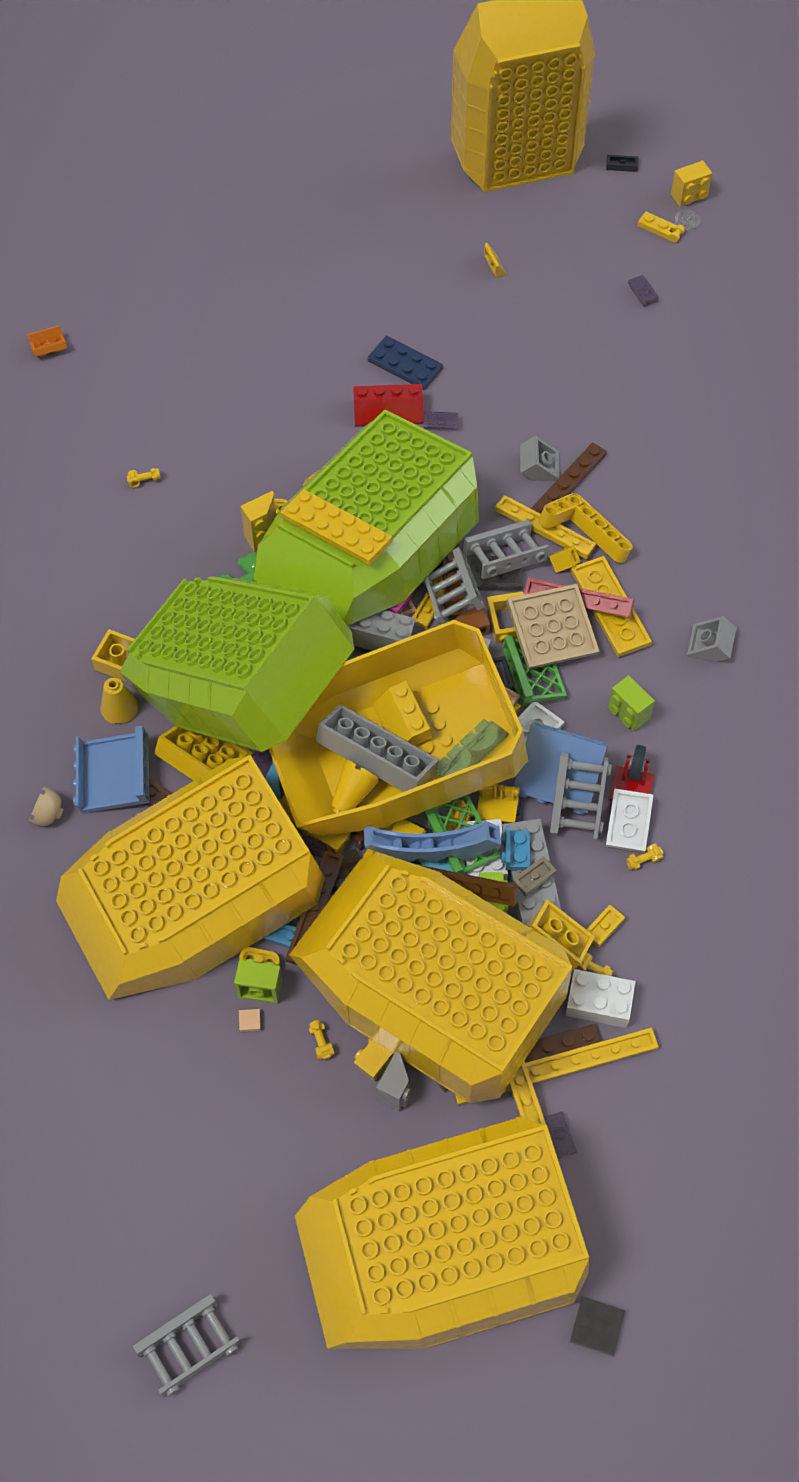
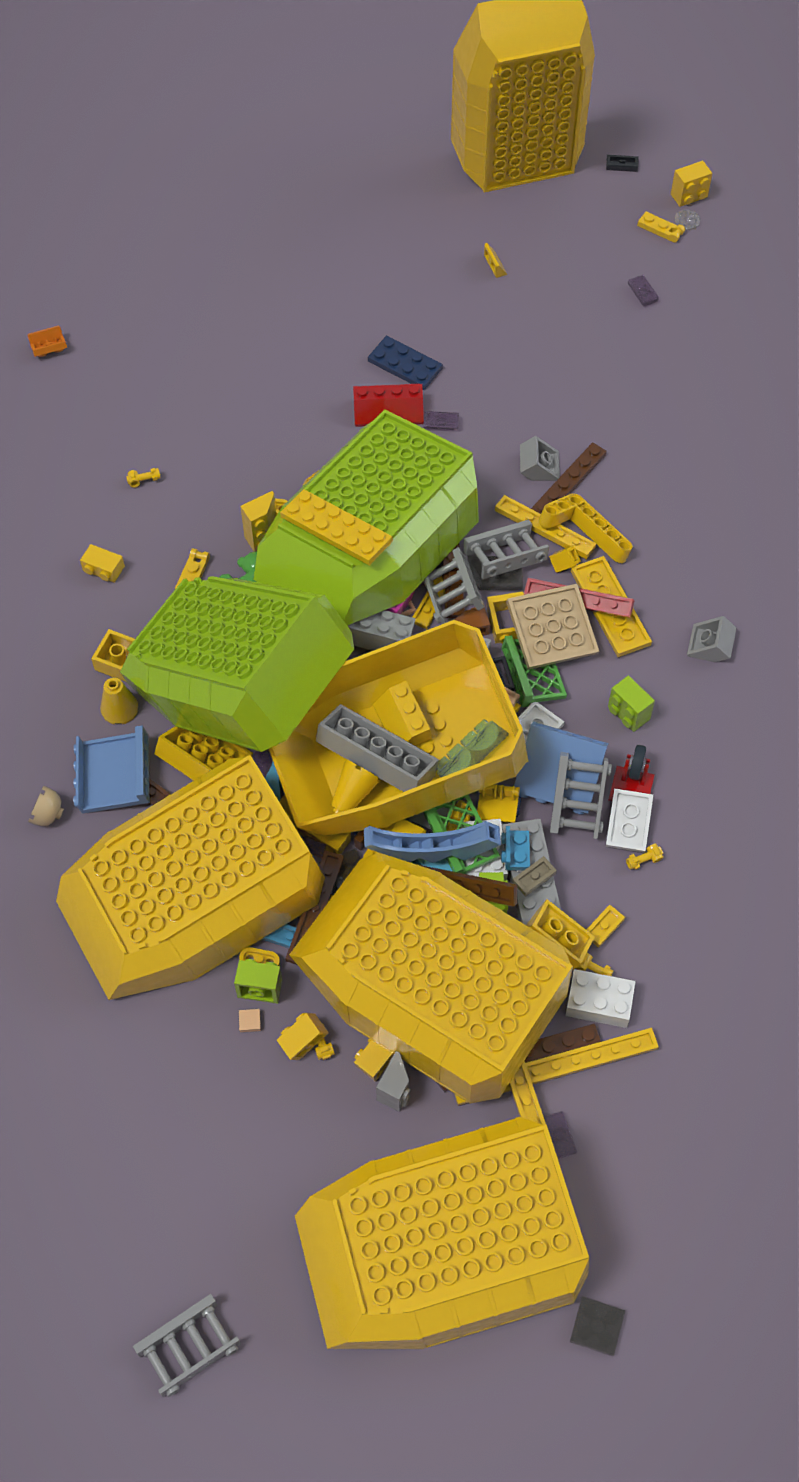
none -> yellow brick [80,544,125,583]
none -> yellow plate [175,548,210,589]
none -> yellow brick [277,1013,329,1060]

